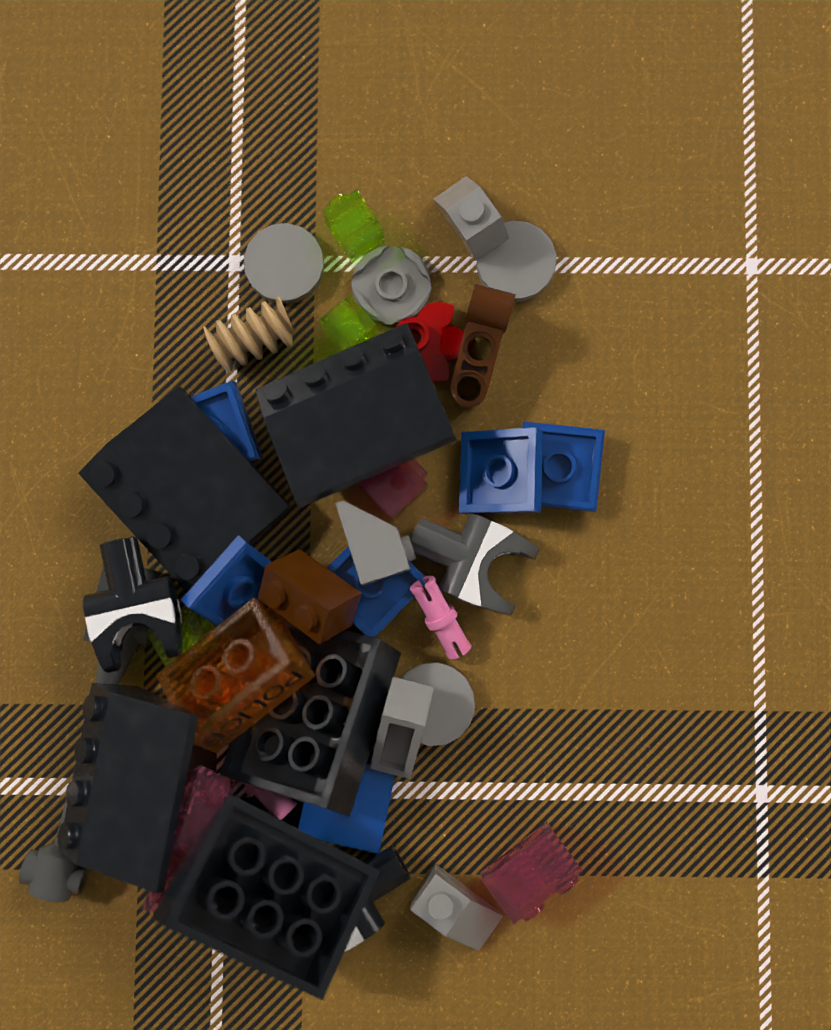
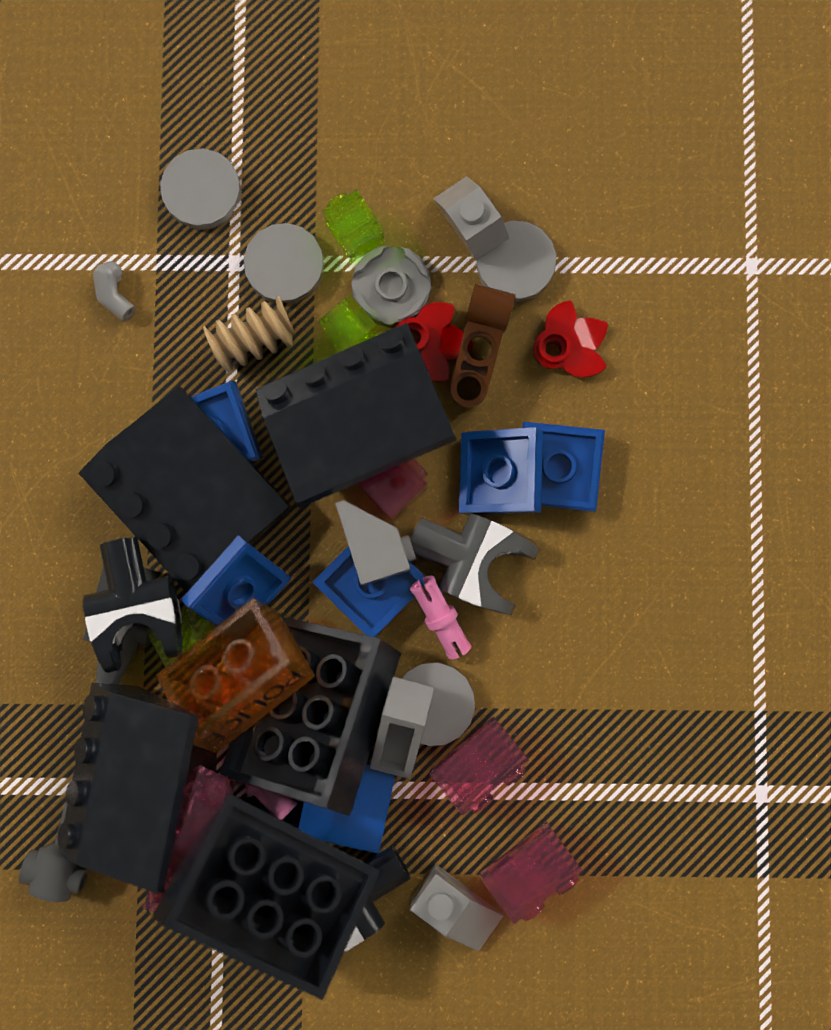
reddish brown piece [258,549,362,644] -> none
none -> light grey arm [93,261,136,322]
none -> light grey tile [160,148,242,230]
none -> clear pink brick [430,717,529,815]
none -> red plate [533,300,608,378]

